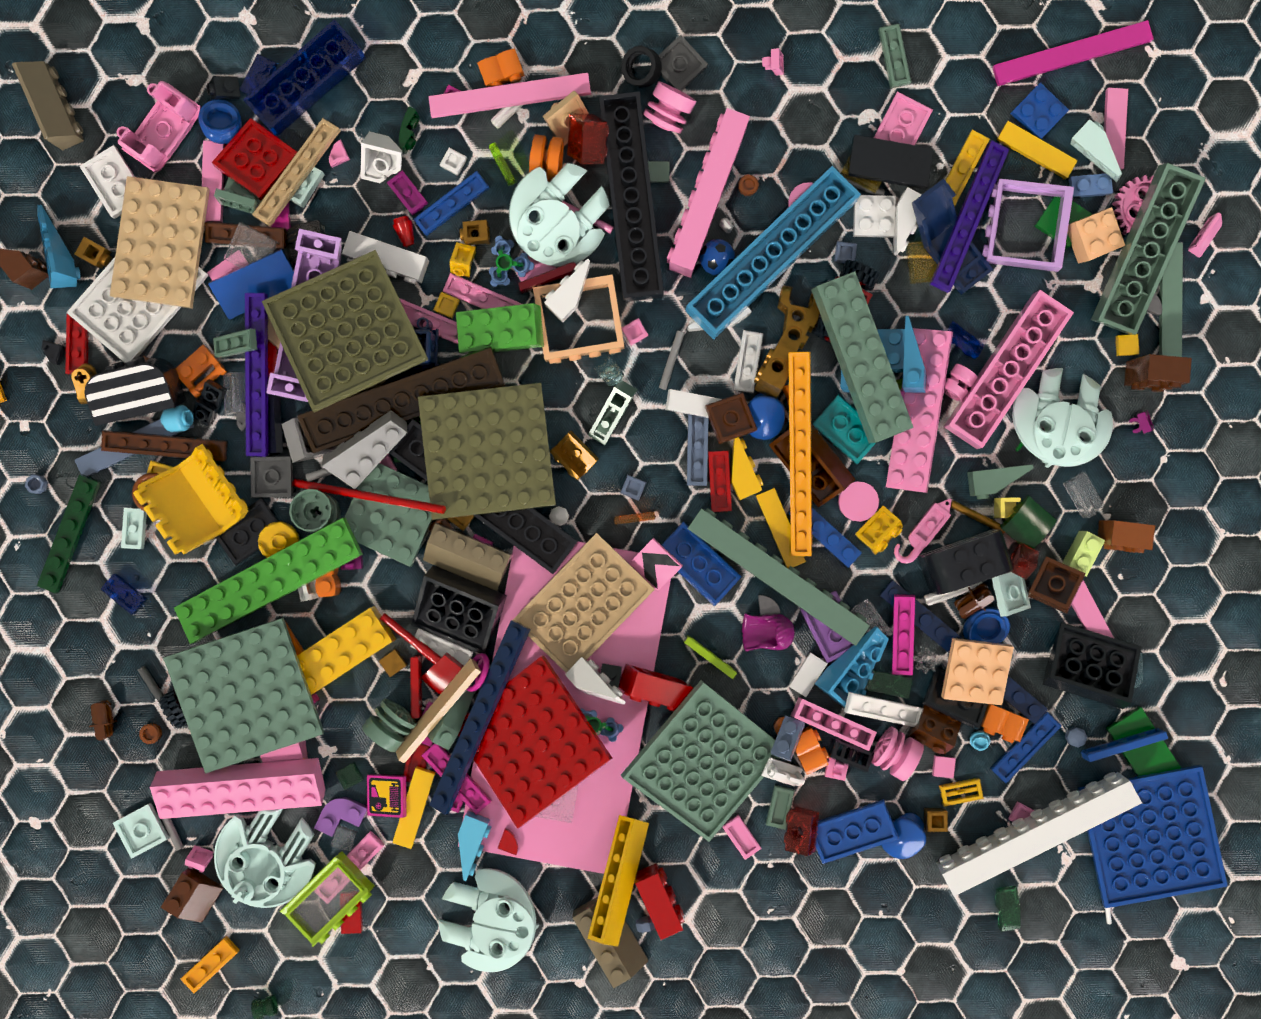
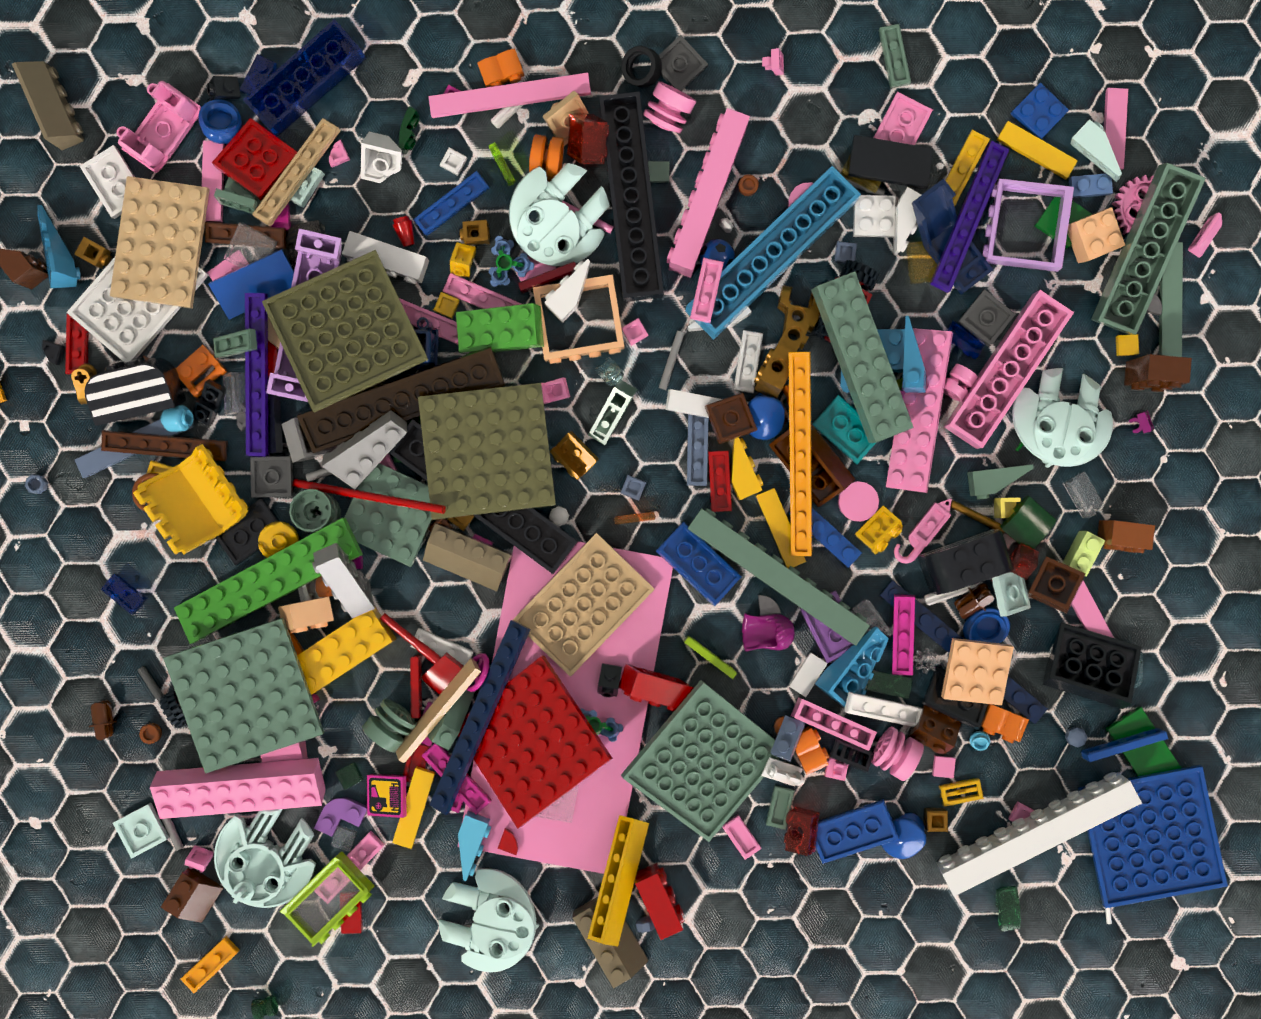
dark green plate [37,474,101,594] -> none
light aqua plate [121,508,147,549] -> none
pearl gold tile [379,649,407,677] -> none
magenta plate [387,170,428,216] -> none
black slope [411,565,507,654] -> none
white slope [565,657,626,704] -> none
bright pink piece [629,538,683,591] -> none
blue tile [990,711,1062,783] -> none
dark pink tile [992,20,1154,86] -> none
none -> light nougat brick [278,597,334,633]
none -> wedge [312,543,375,618]
none -> bright pink slope [541,378,570,404]
none -> bright pink tile [690,258,724,323]
none -> dark grey plate [958,289,1016,347]

